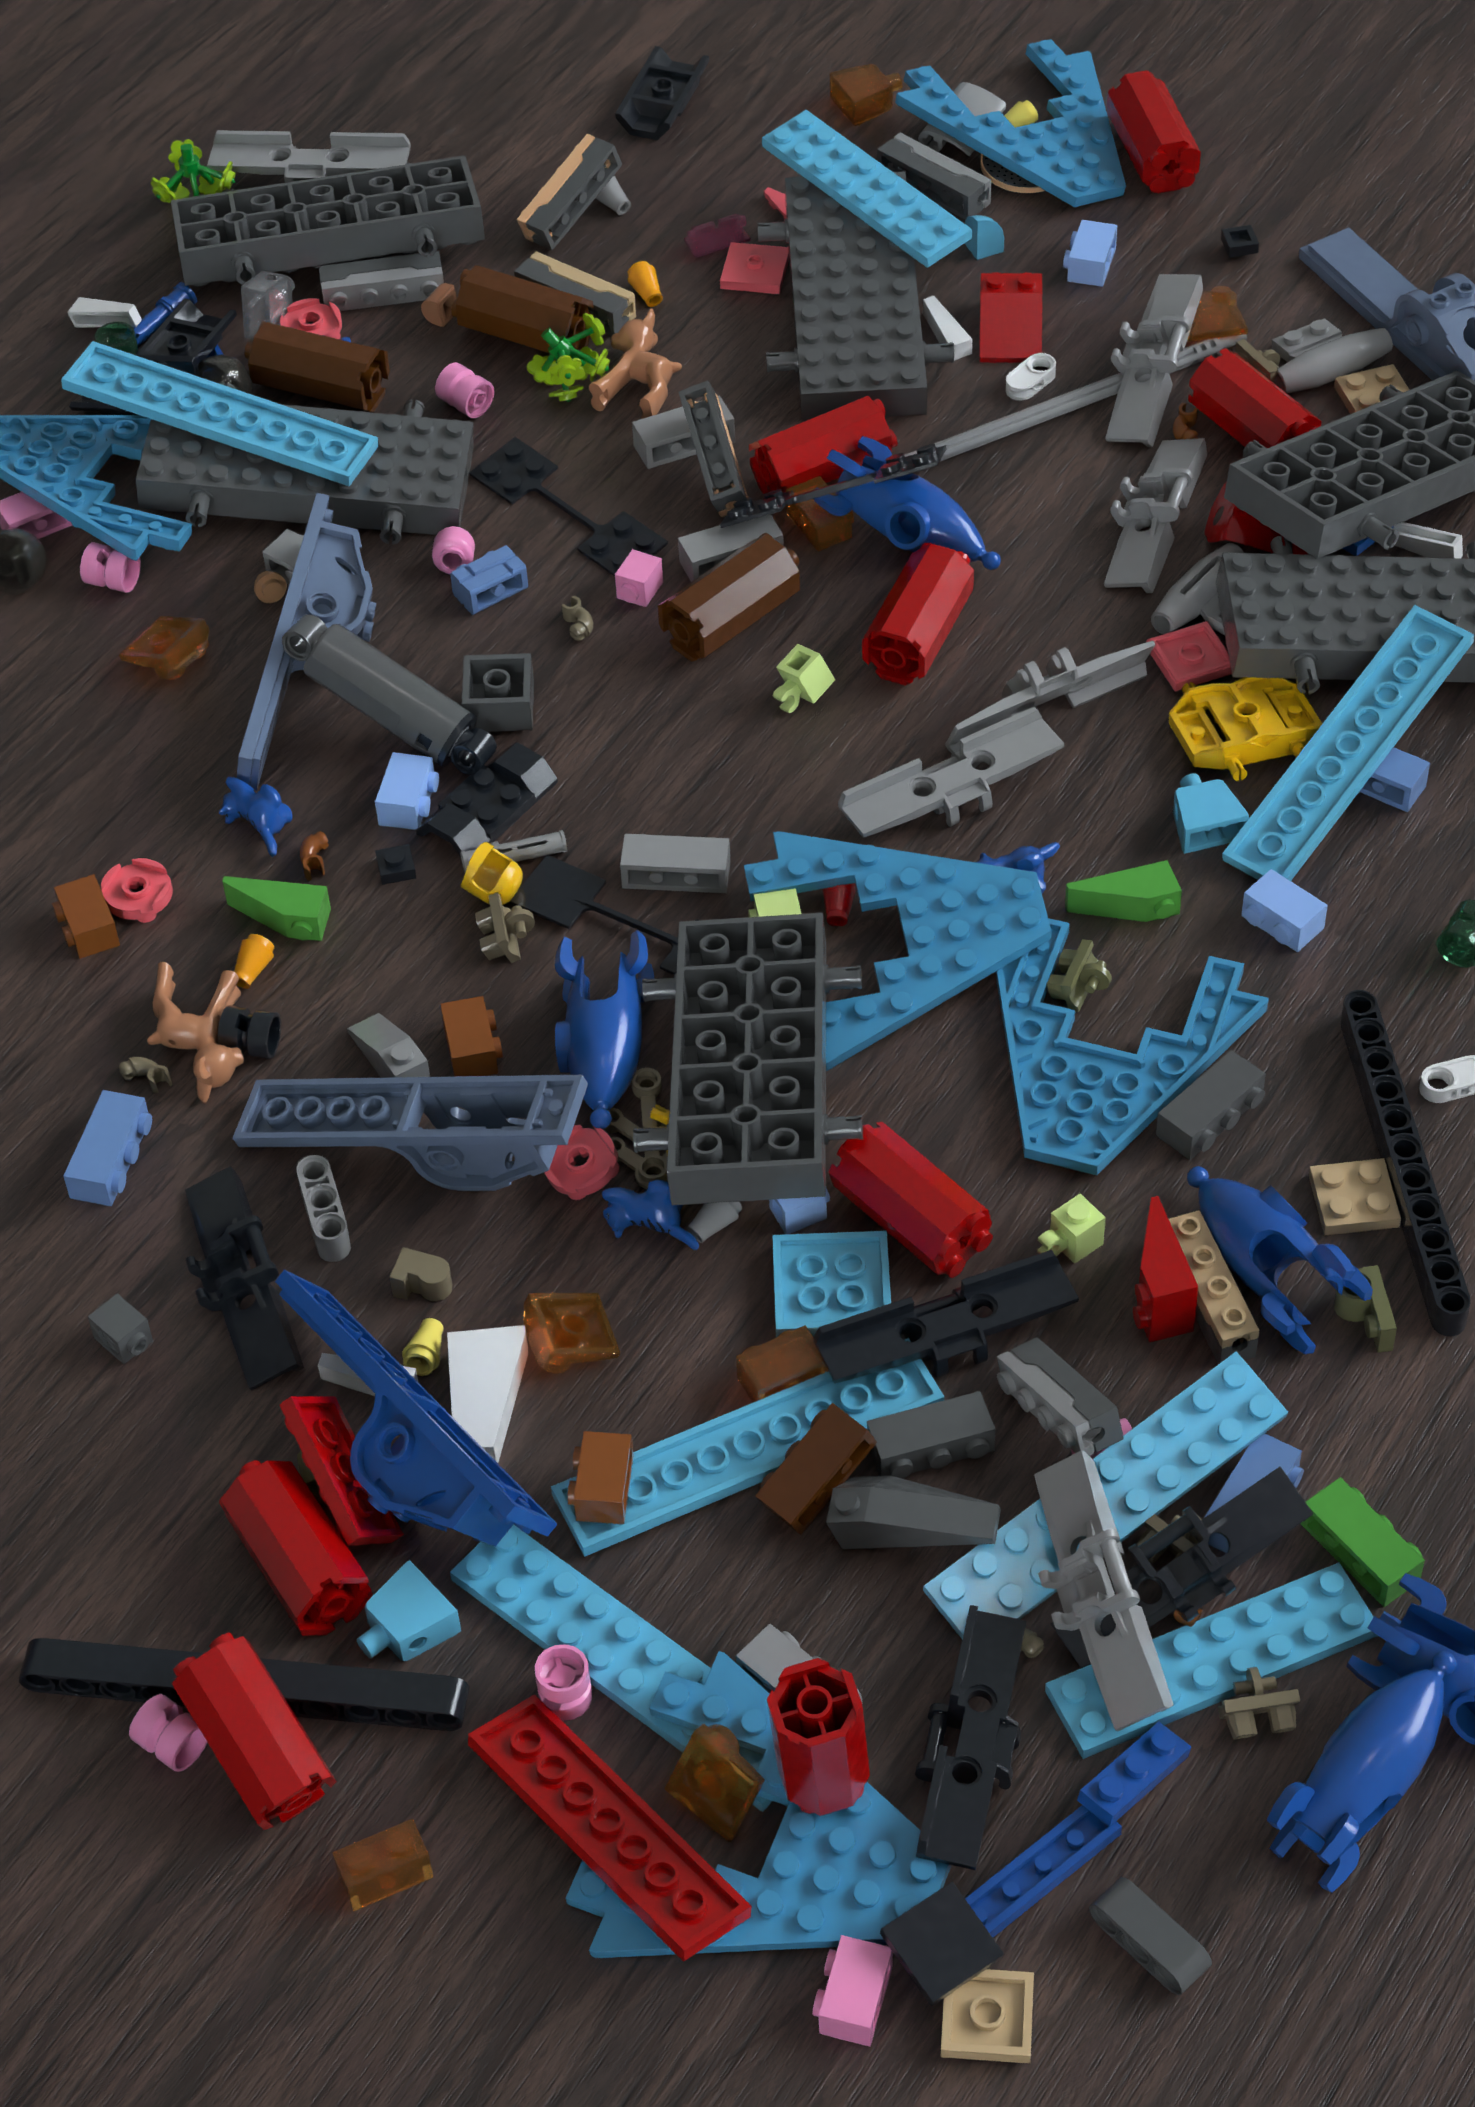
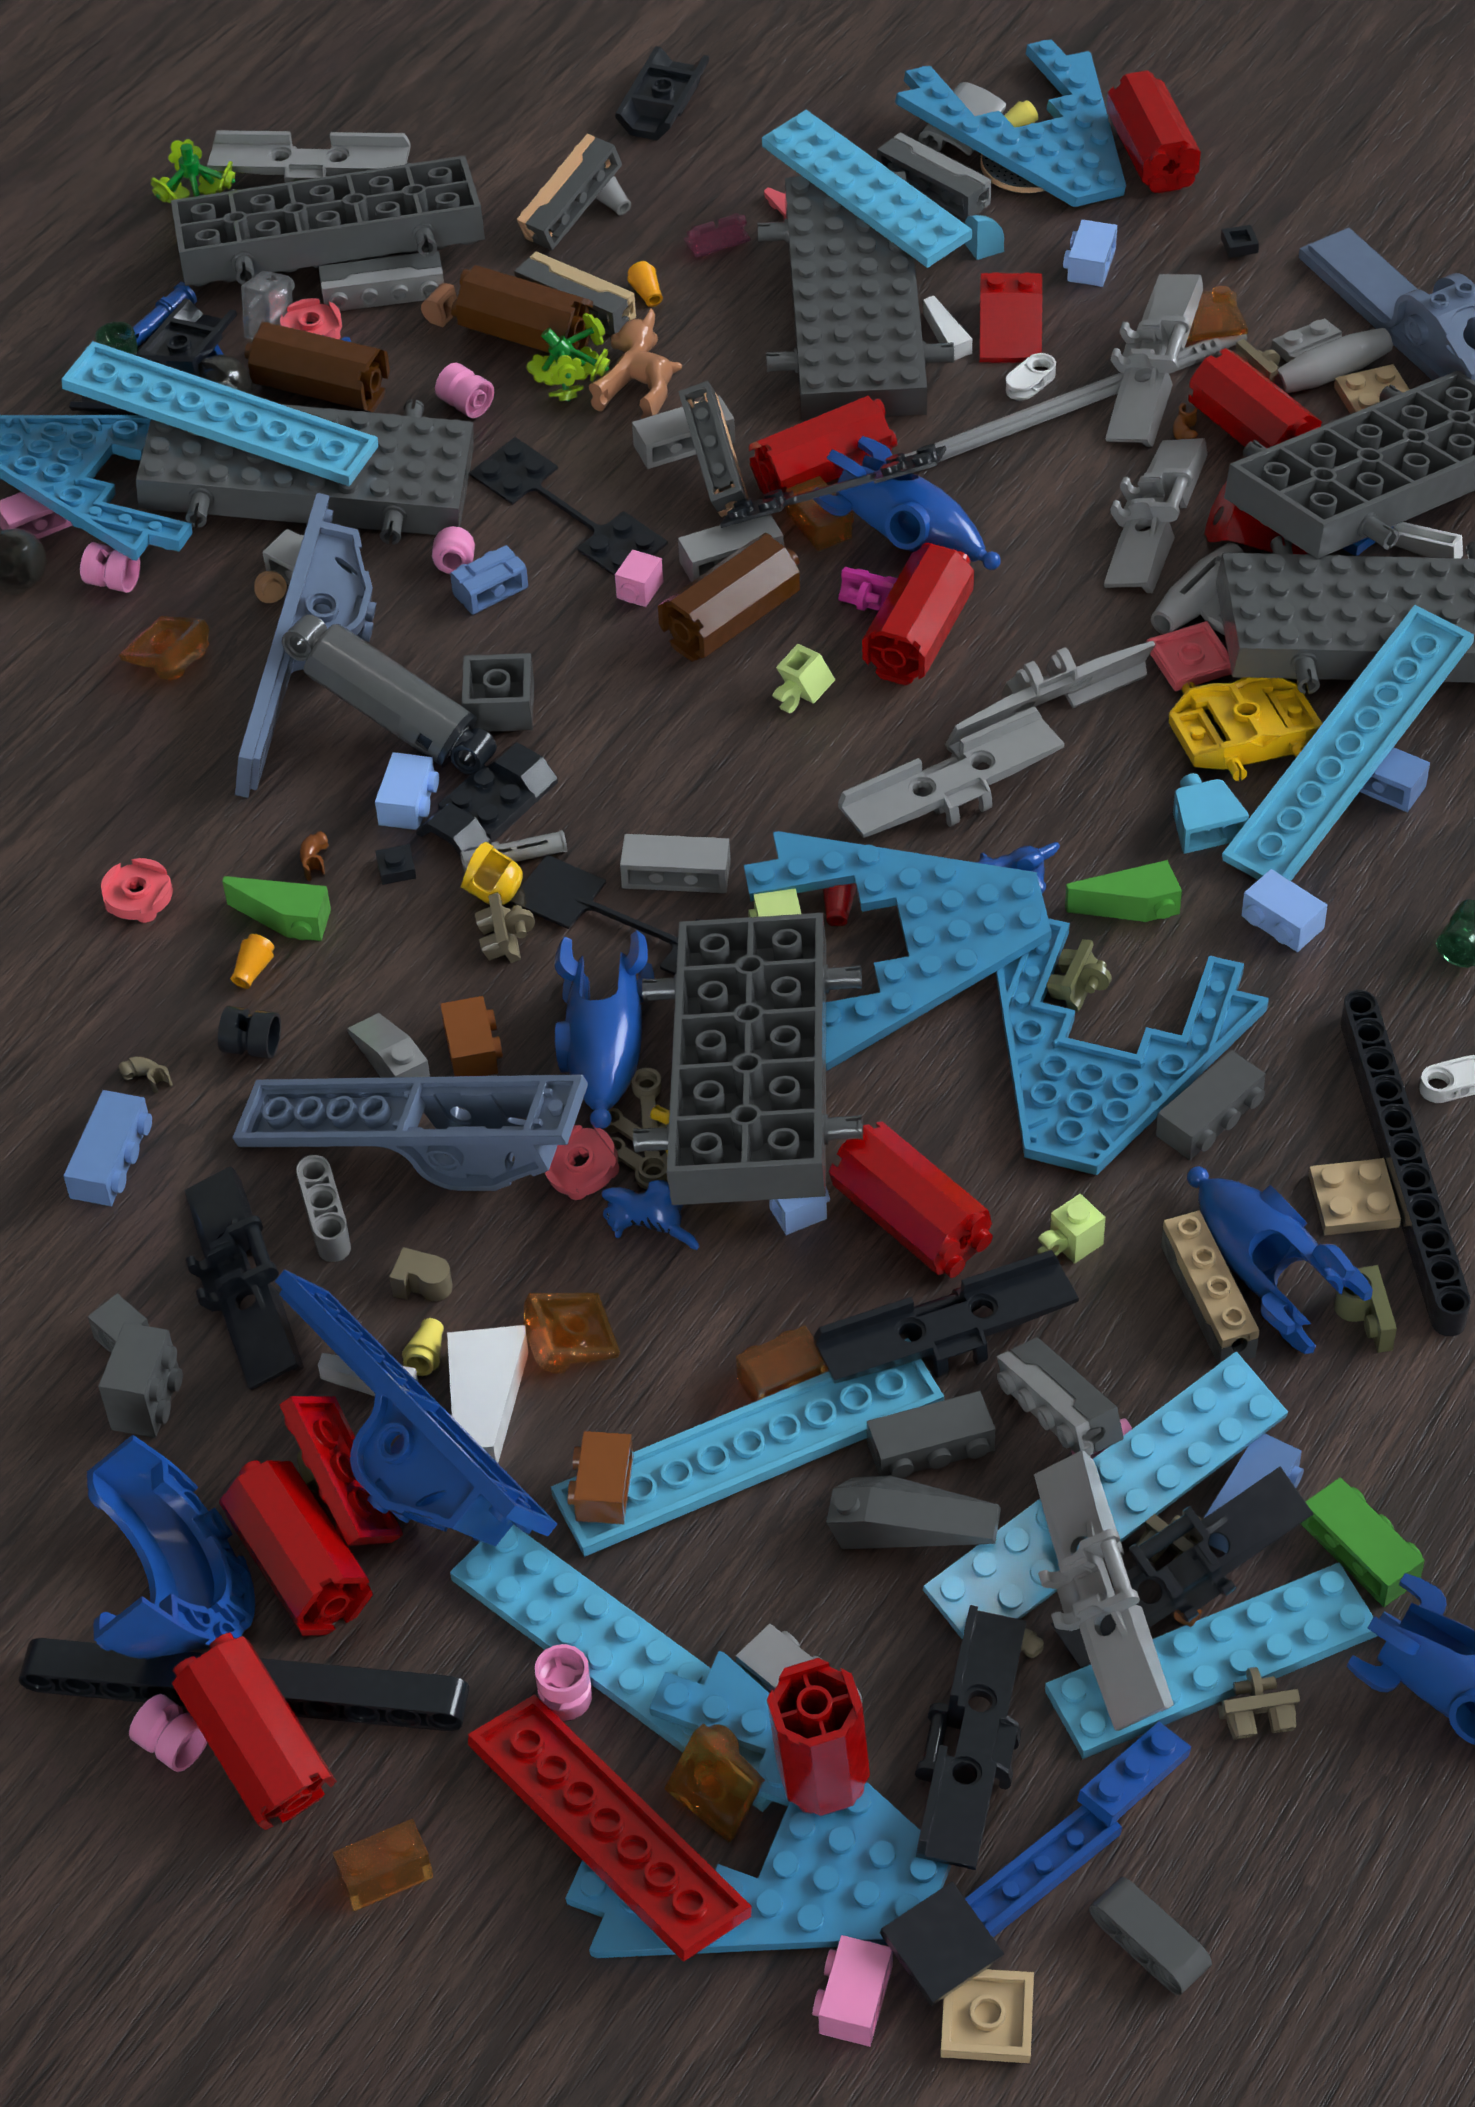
dark orange piece [52,874,120,959] -> none
white piece [67,297,142,328] -> none
nougat animal [147,962,244,1104] -> none
blue animal [219,777,293,857] -> none
medium azure torso [356,1560,461,1661] -> none
dark tan arm [562,596,594,641] -> none
light grey cone [687,1201,743,1243] -> none
coral plate [720,242,789,294] -> none
reddish brown brick [755,1403,877,1535] -> none
medium azure plate [772,1231,891,1338] -> none
clear orange torso [829,64,903,126] -> none
red slope [1133,1196,1199,1343] -> none
blue piece [1267,1651,1457,1893] -> none
none -> blue windscreen [87,1435,255,1659]
none -> dark grey brick [98,1322,183,1438]
none -> dark pink hips [838,567,898,611]

